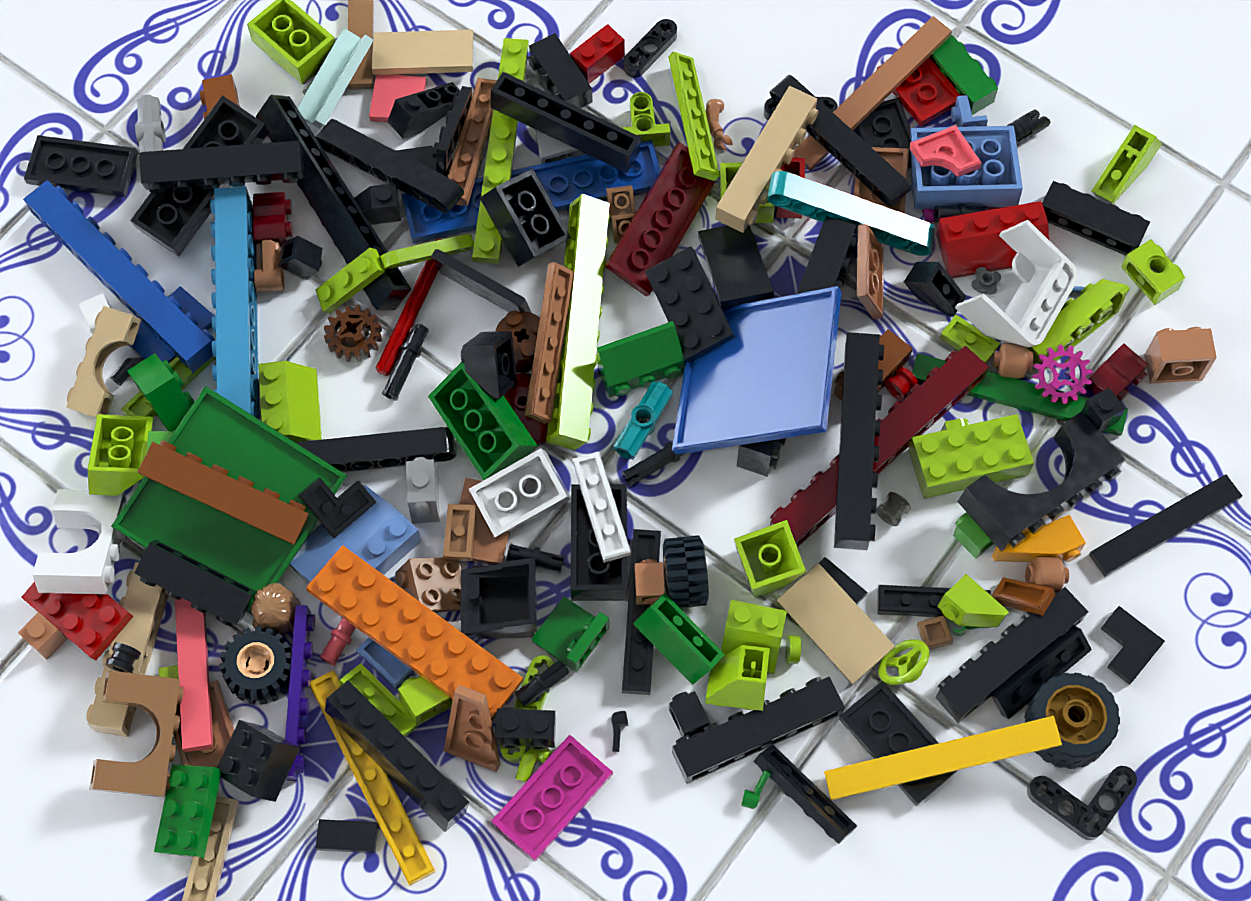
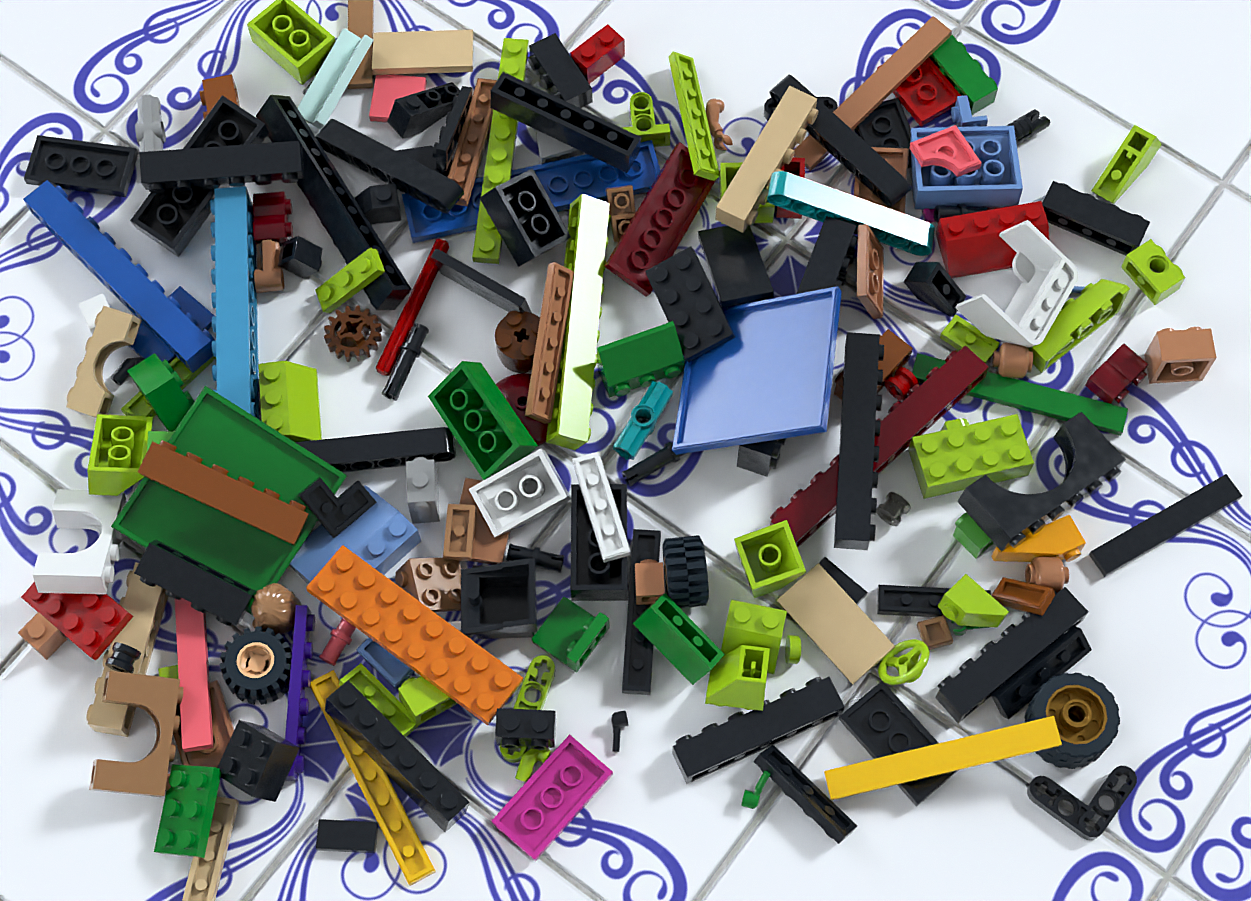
lime beam [380,234,474,270] -> none
nougat wing [444,685,501,772] -> none
black slope [461,331,517,399] -> none
black axle [514,660,569,707] -> none
black beam [623,19,677,78] -> none
black brick [669,691,710,737] -> none
dark grey plate [971,267,1001,295] -> none
dark pink gear [1032,345,1093,404] -> none
black brick [1081,388,1125,432] -> none
black tile [1100,606,1165,685] -> none

